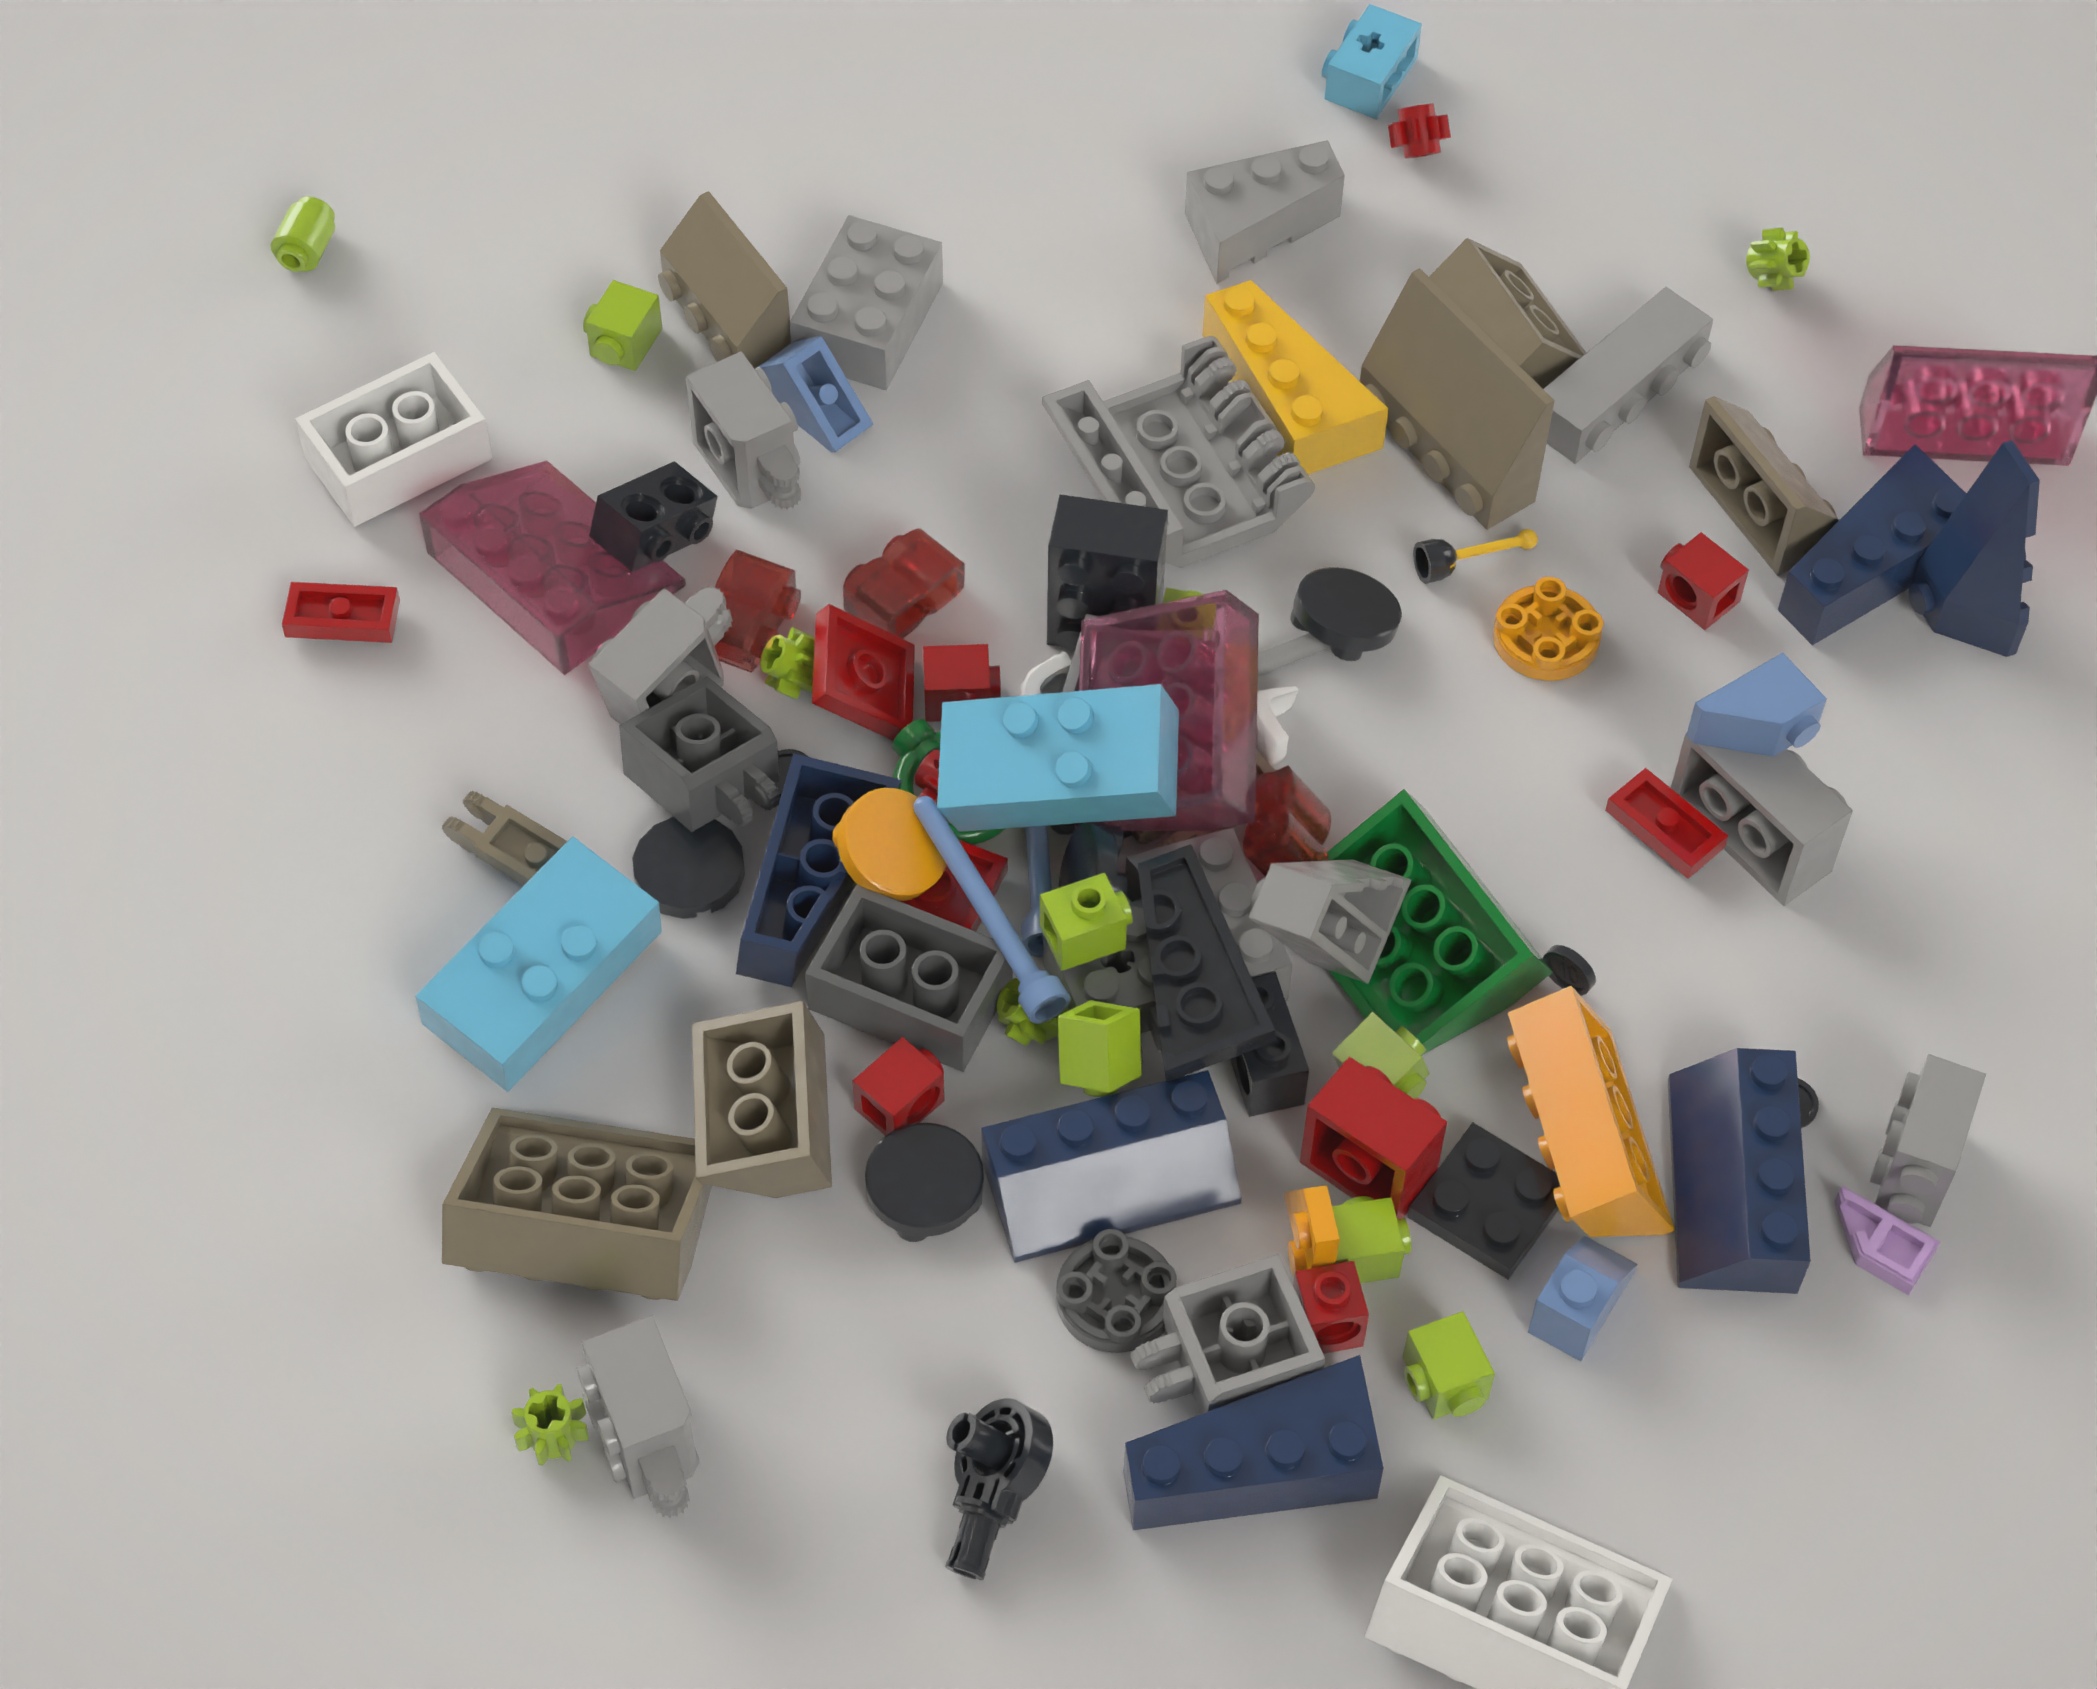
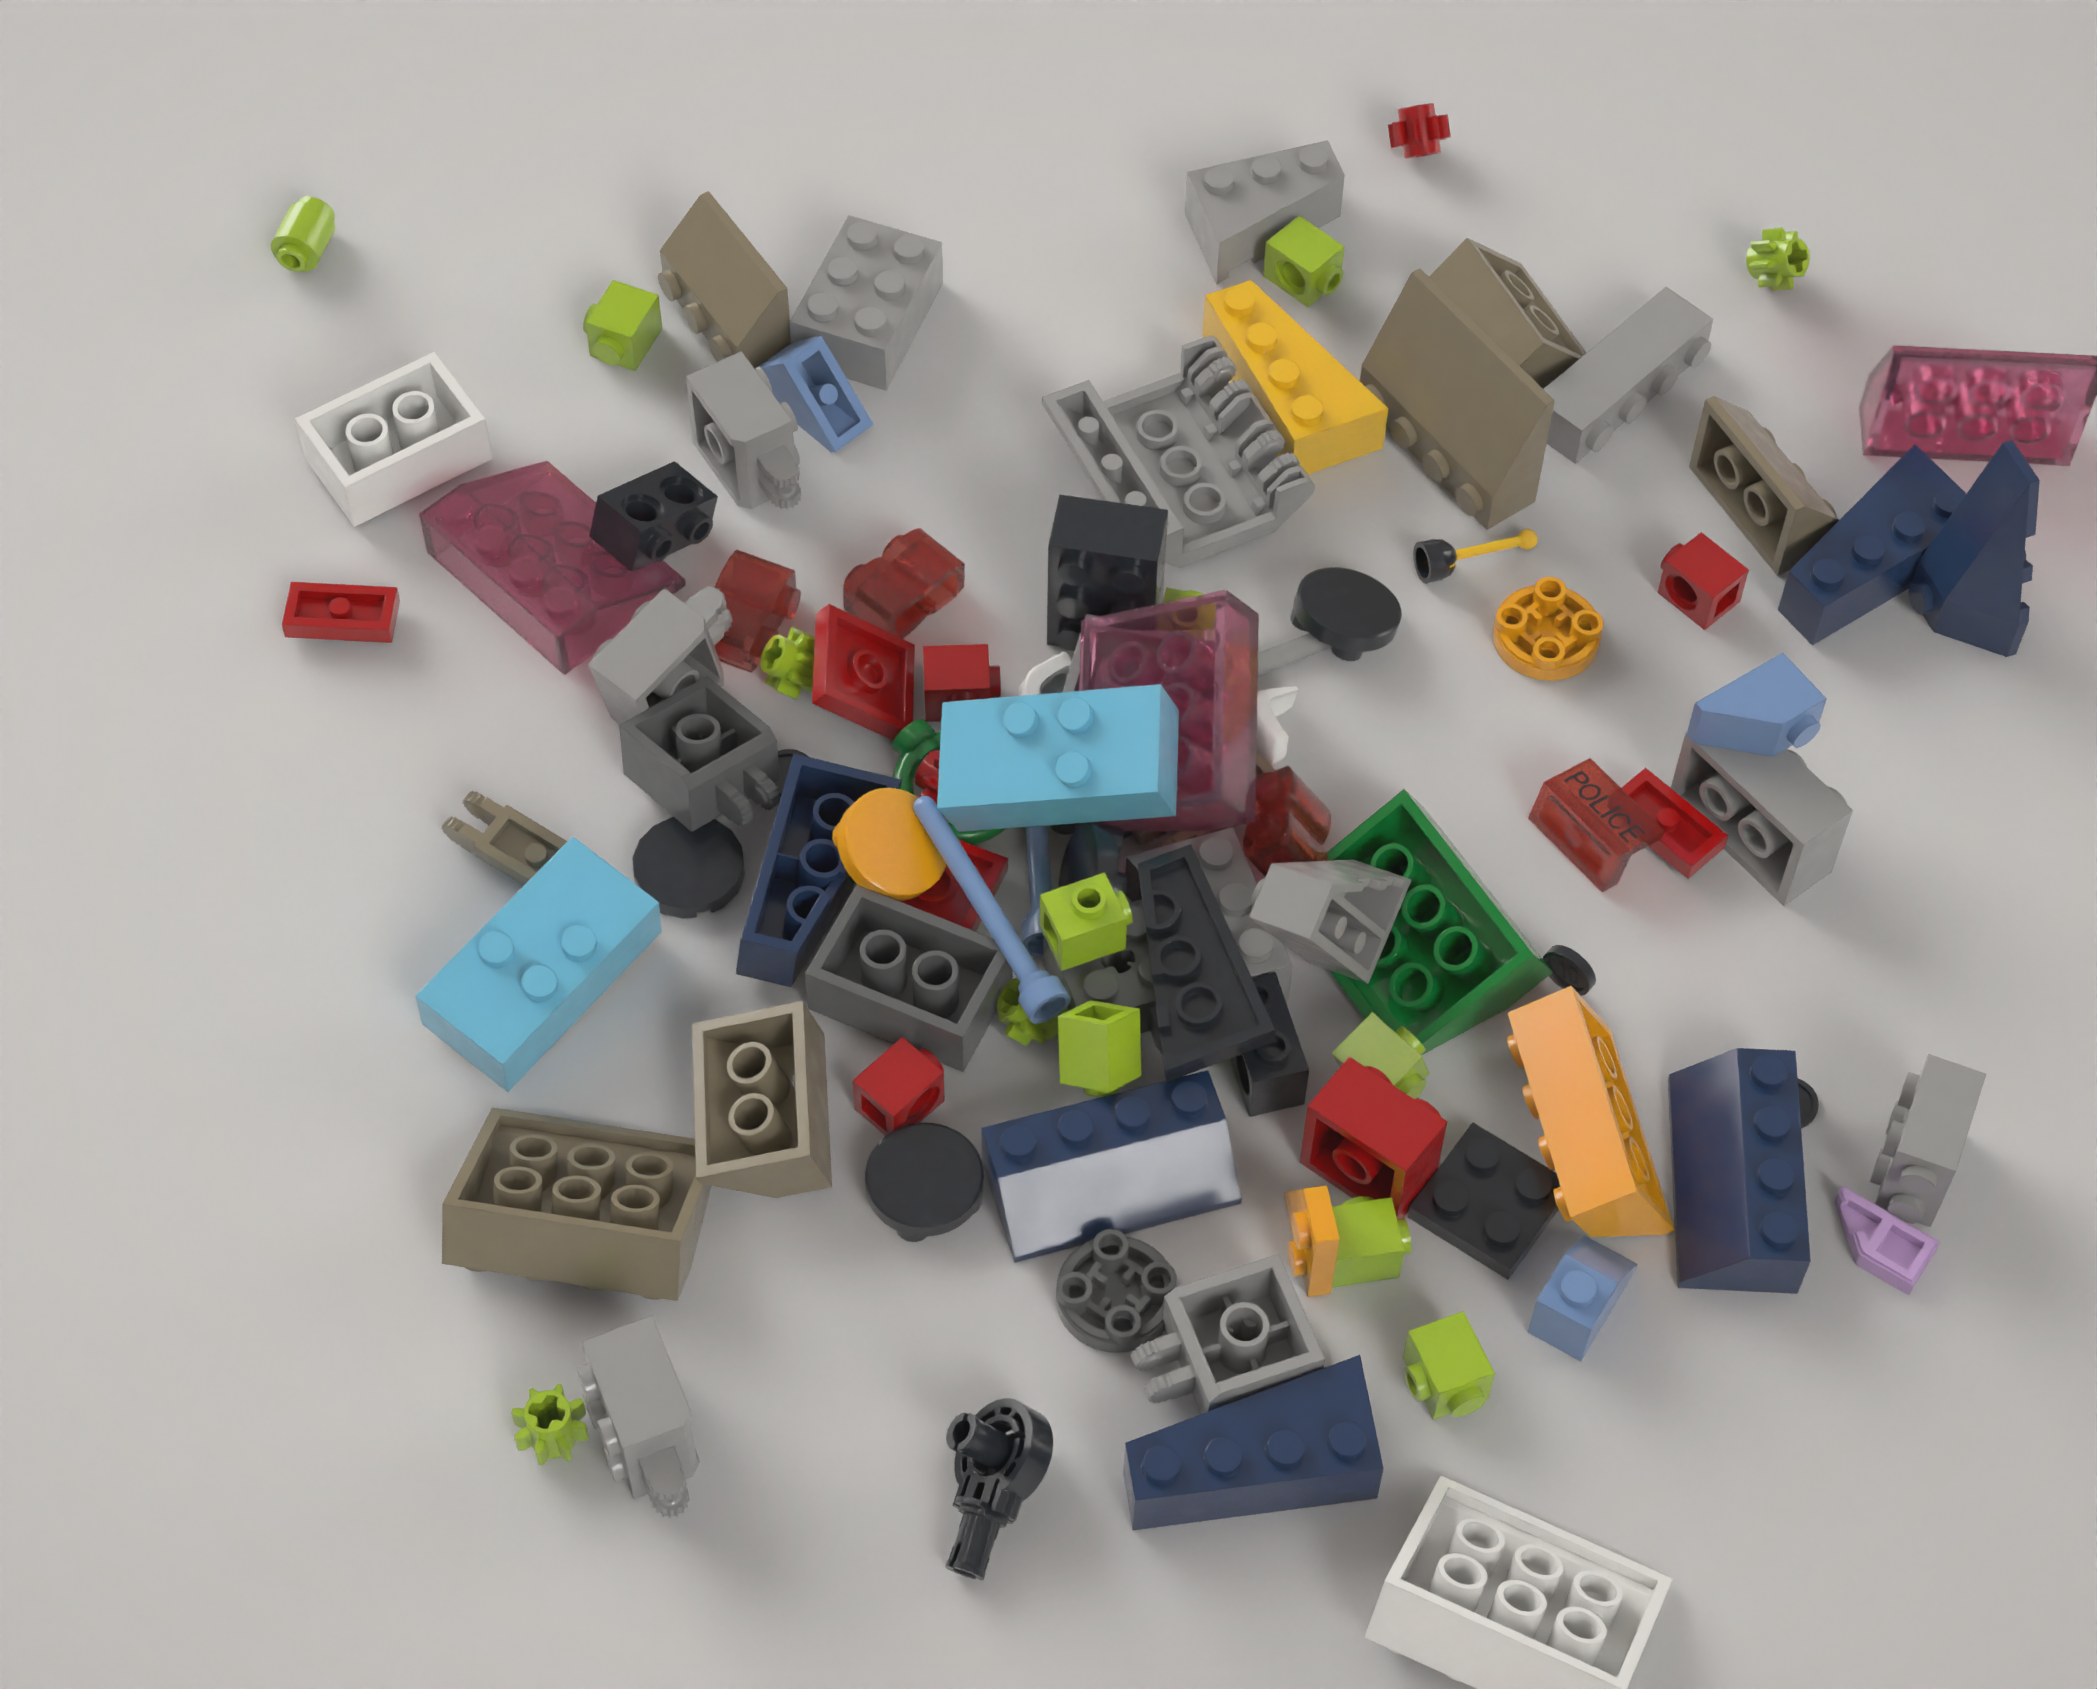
red brick [1293,1261,1369,1354] -> none
medium azure brick [1322,4,1422,119] -> none
none -> lime brick [1263,215,1345,307]
none -> clear red panel [1528,758,1666,892]

